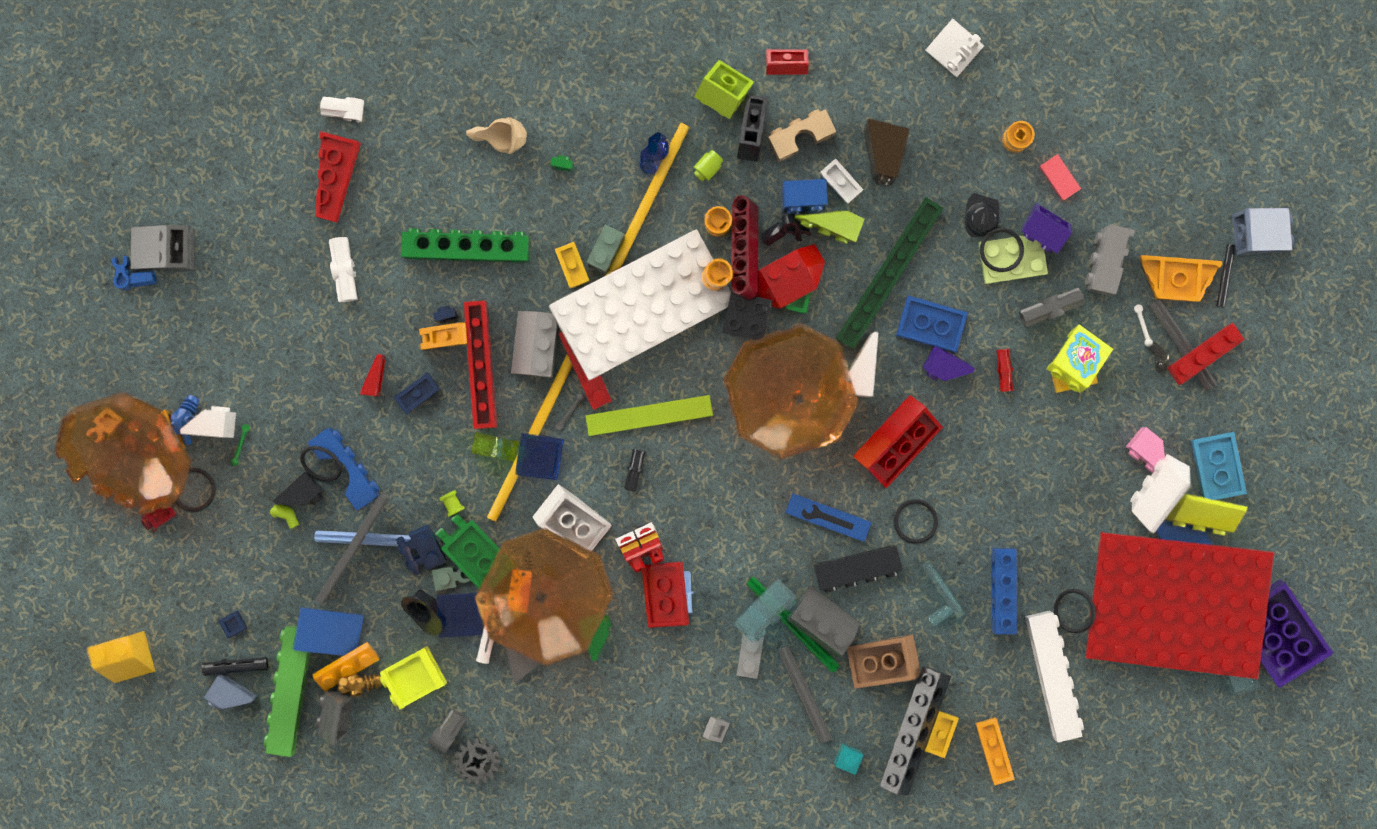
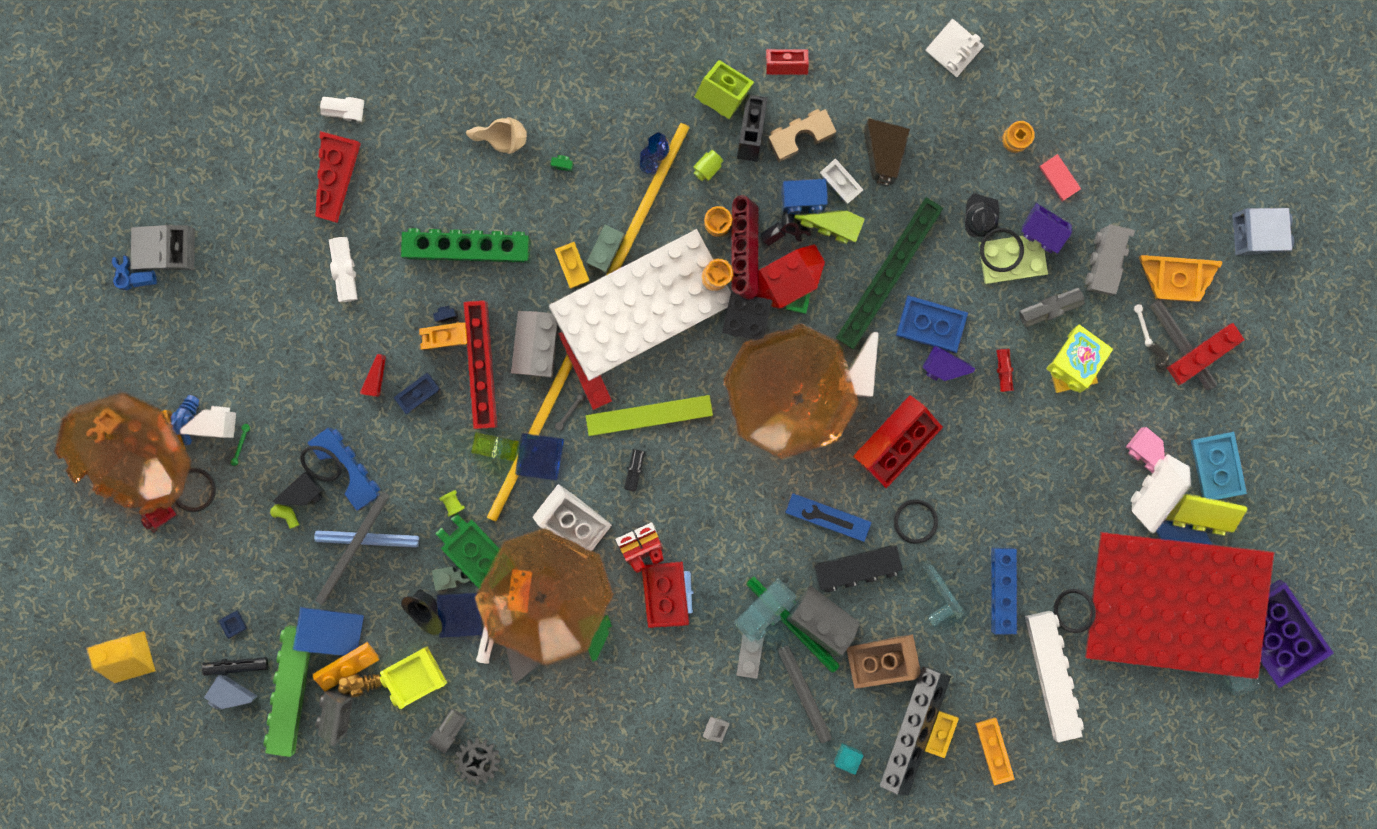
dark blue plate [396,525,447,575] -> none
black bar [1216,244,1235,307] -> none

